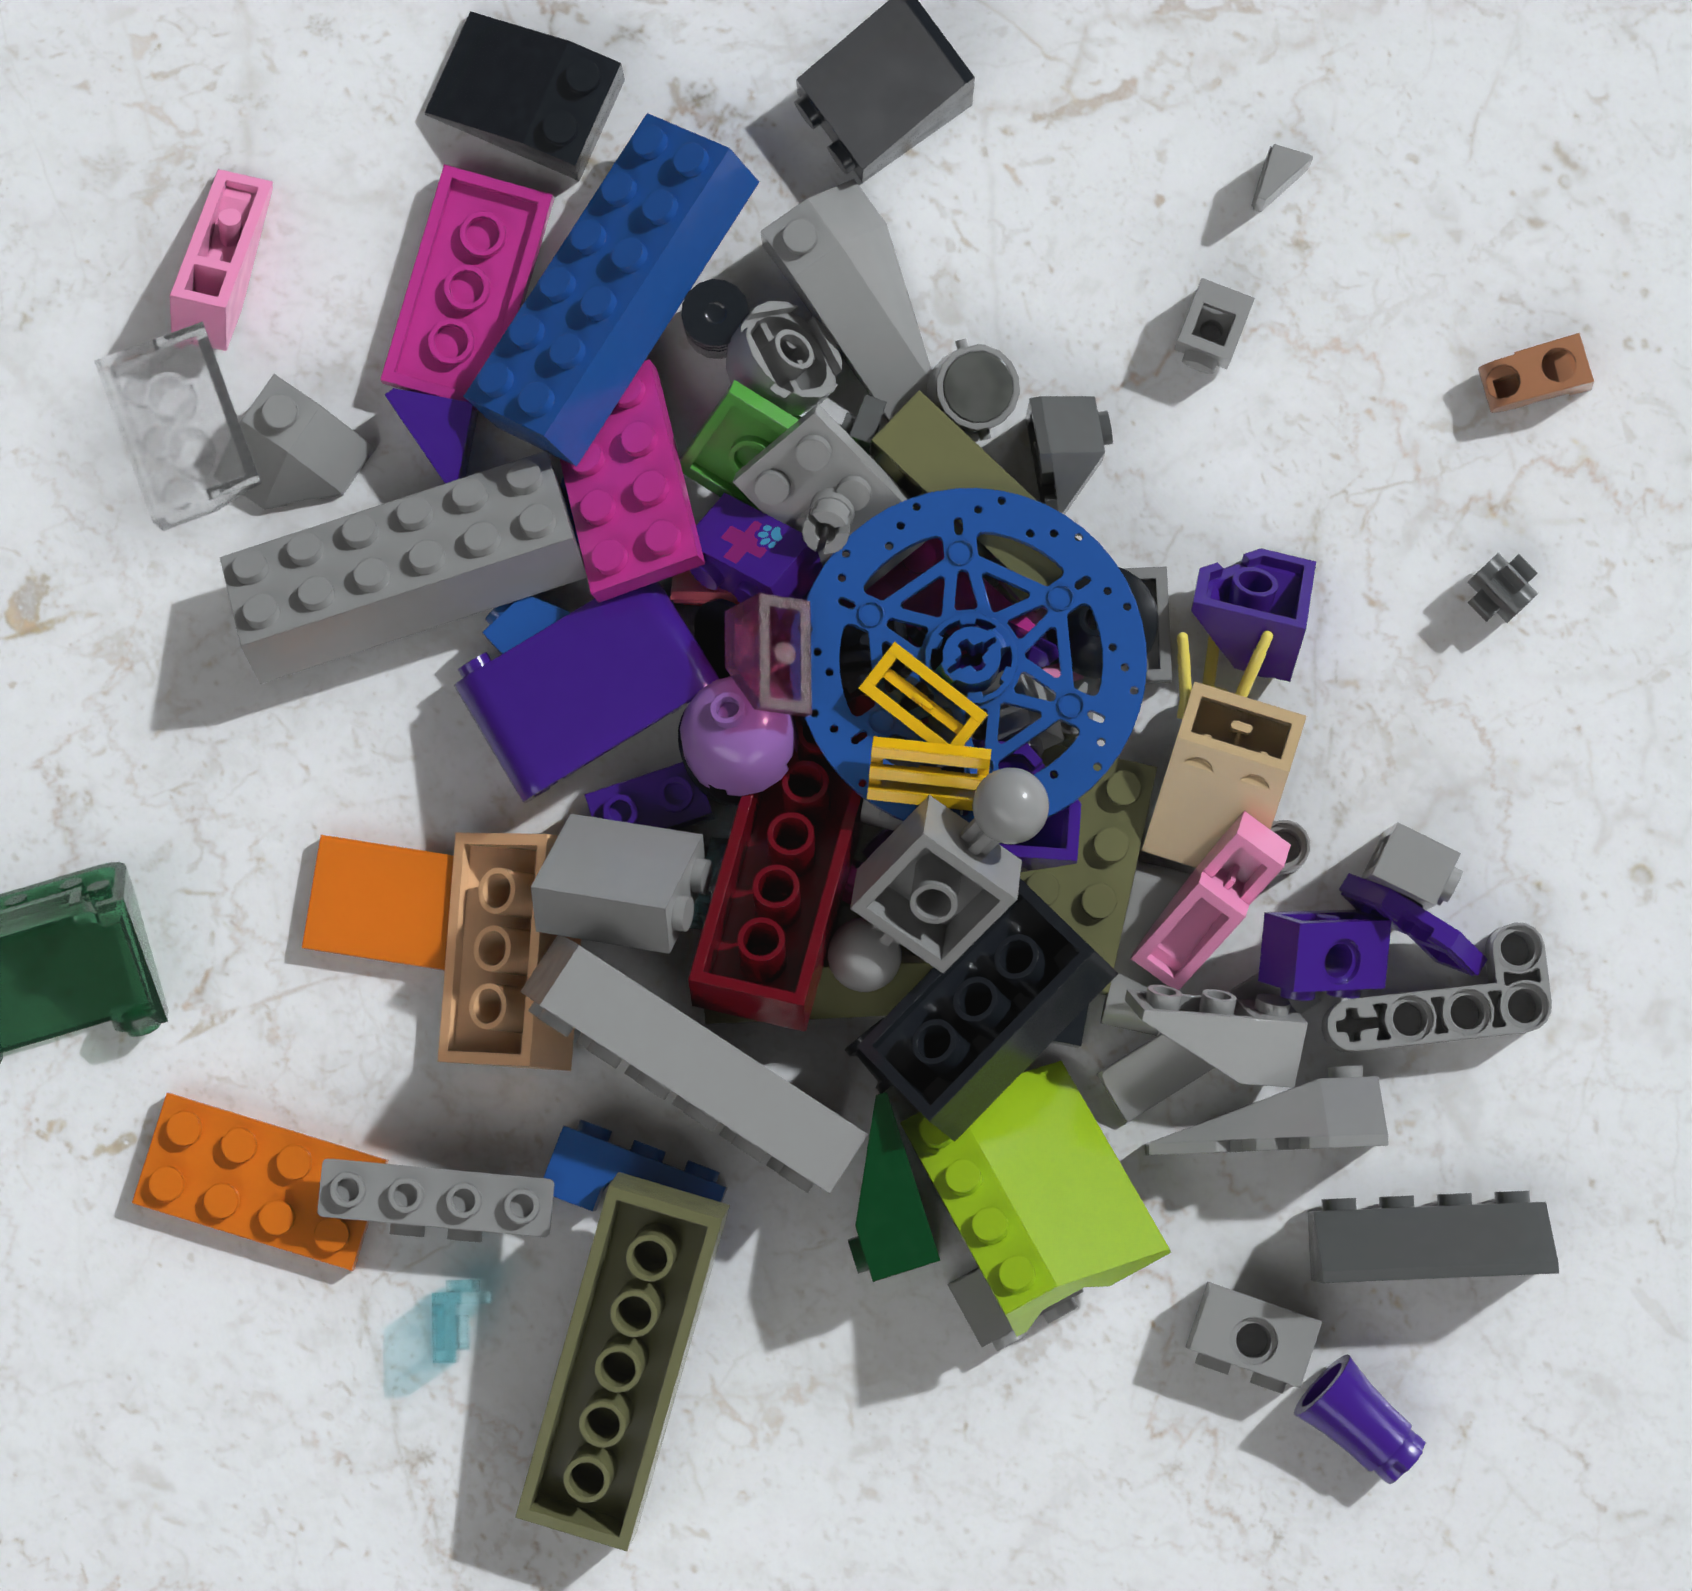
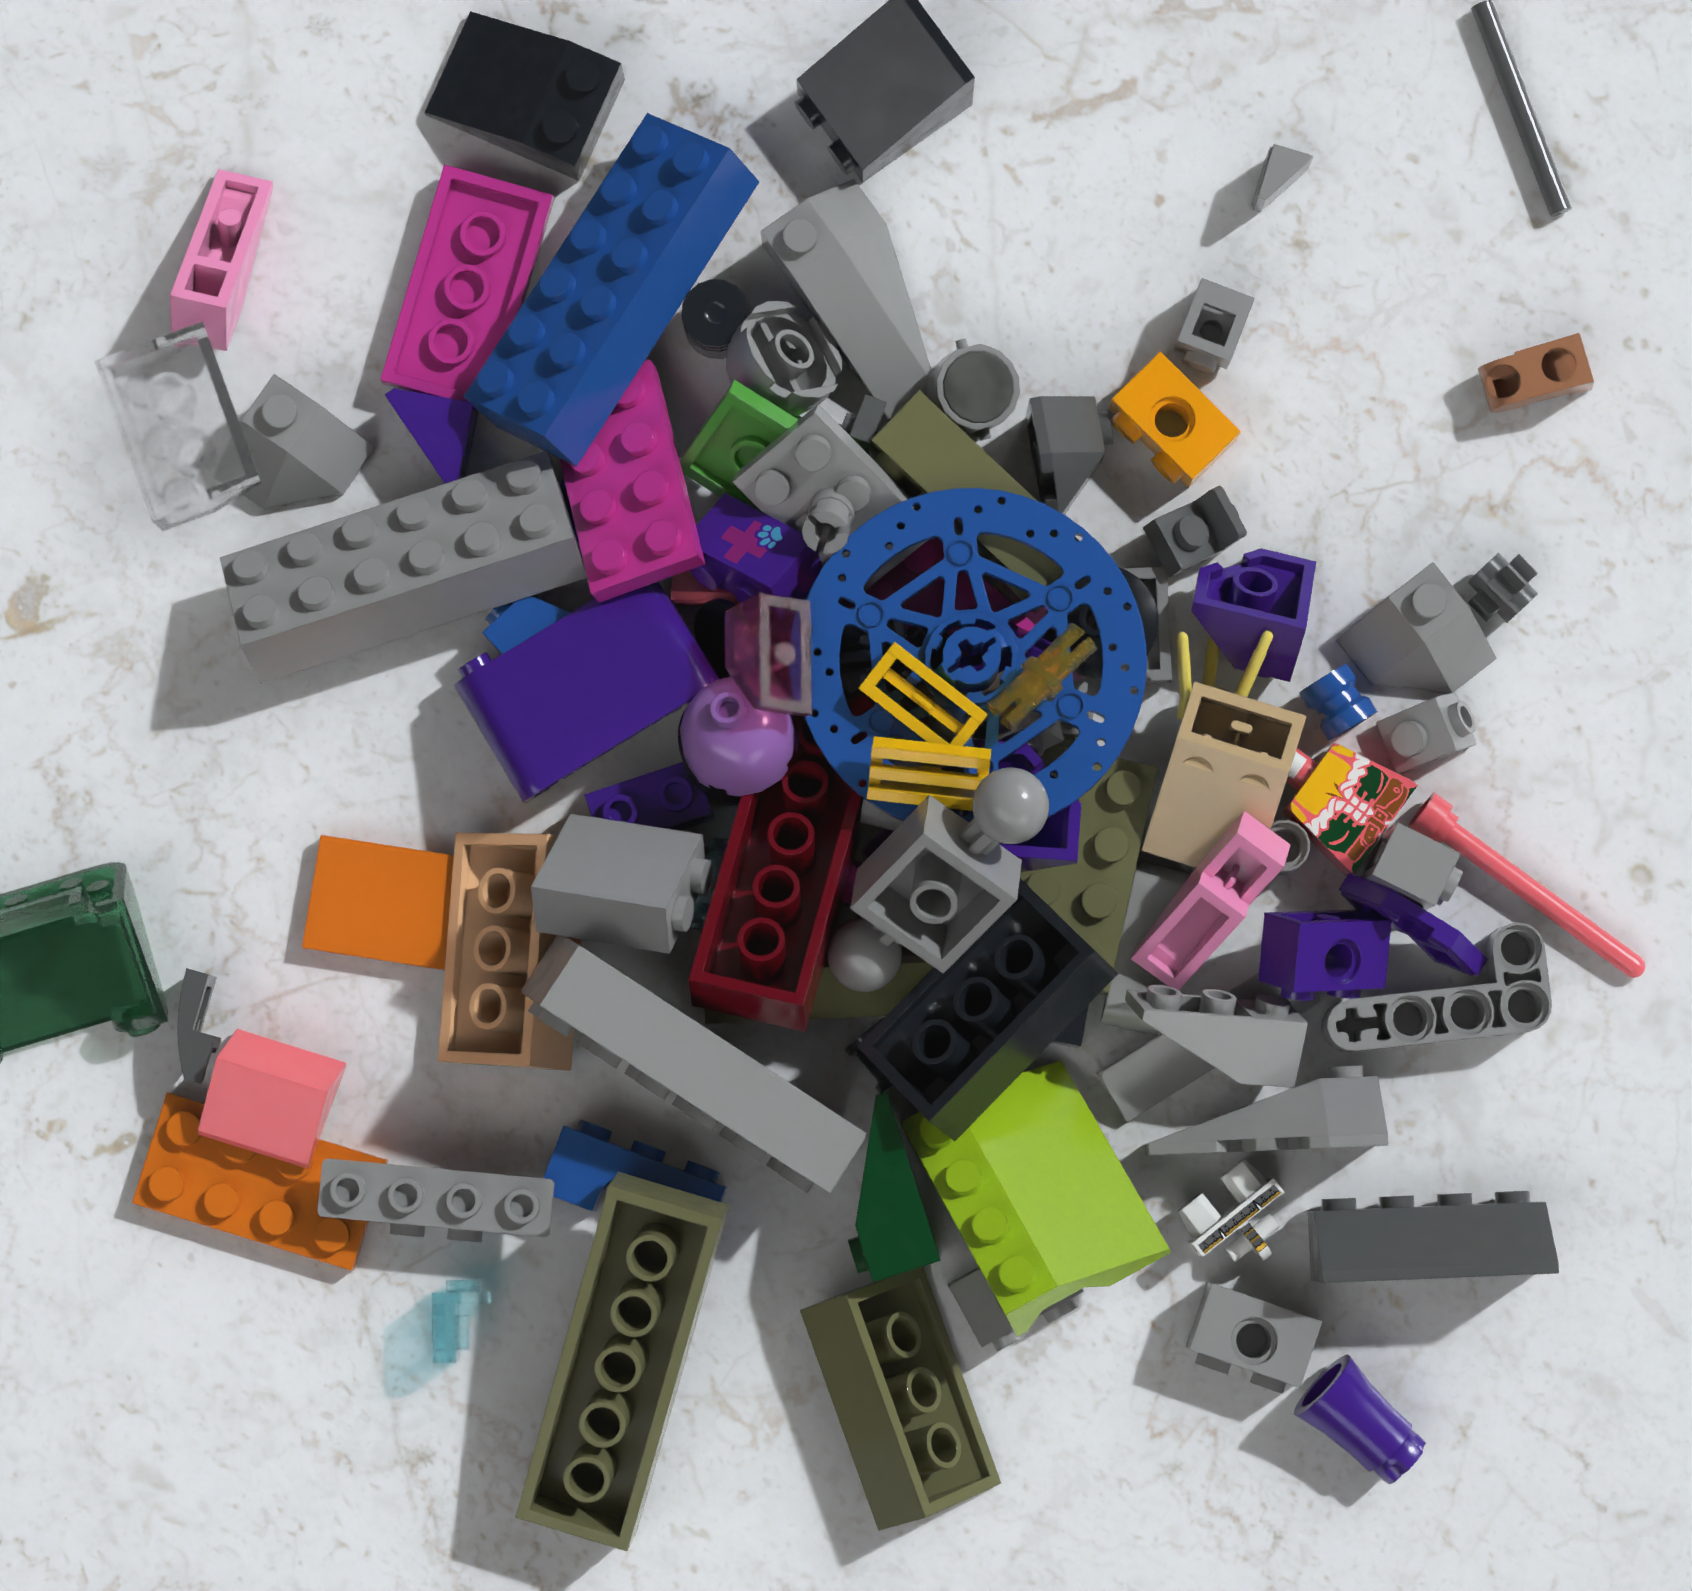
none -> dark grey slope [177,968,221,1084]
none -> coral slope [198,1029,346,1169]
none -> olive slope [800,1266,1001,1531]
none -> clear yellow pin [987,623,1097,731]
none -> light orange brick [1109,351,1241,488]
none -> dark grey bracket [1143,486,1247,577]
none -> white hips [1177,1159,1284,1262]
none -> torso [1282,743,1418,876]
none -> blue wheel [1299,663,1378,742]
none -> light grey slope [1335,562,1497,694]
none -> light grey bracket [1376,692,1476,774]
none -> coral piece [1408,792,1646,978]
none -> dark grey bar [1471,0,1572,217]

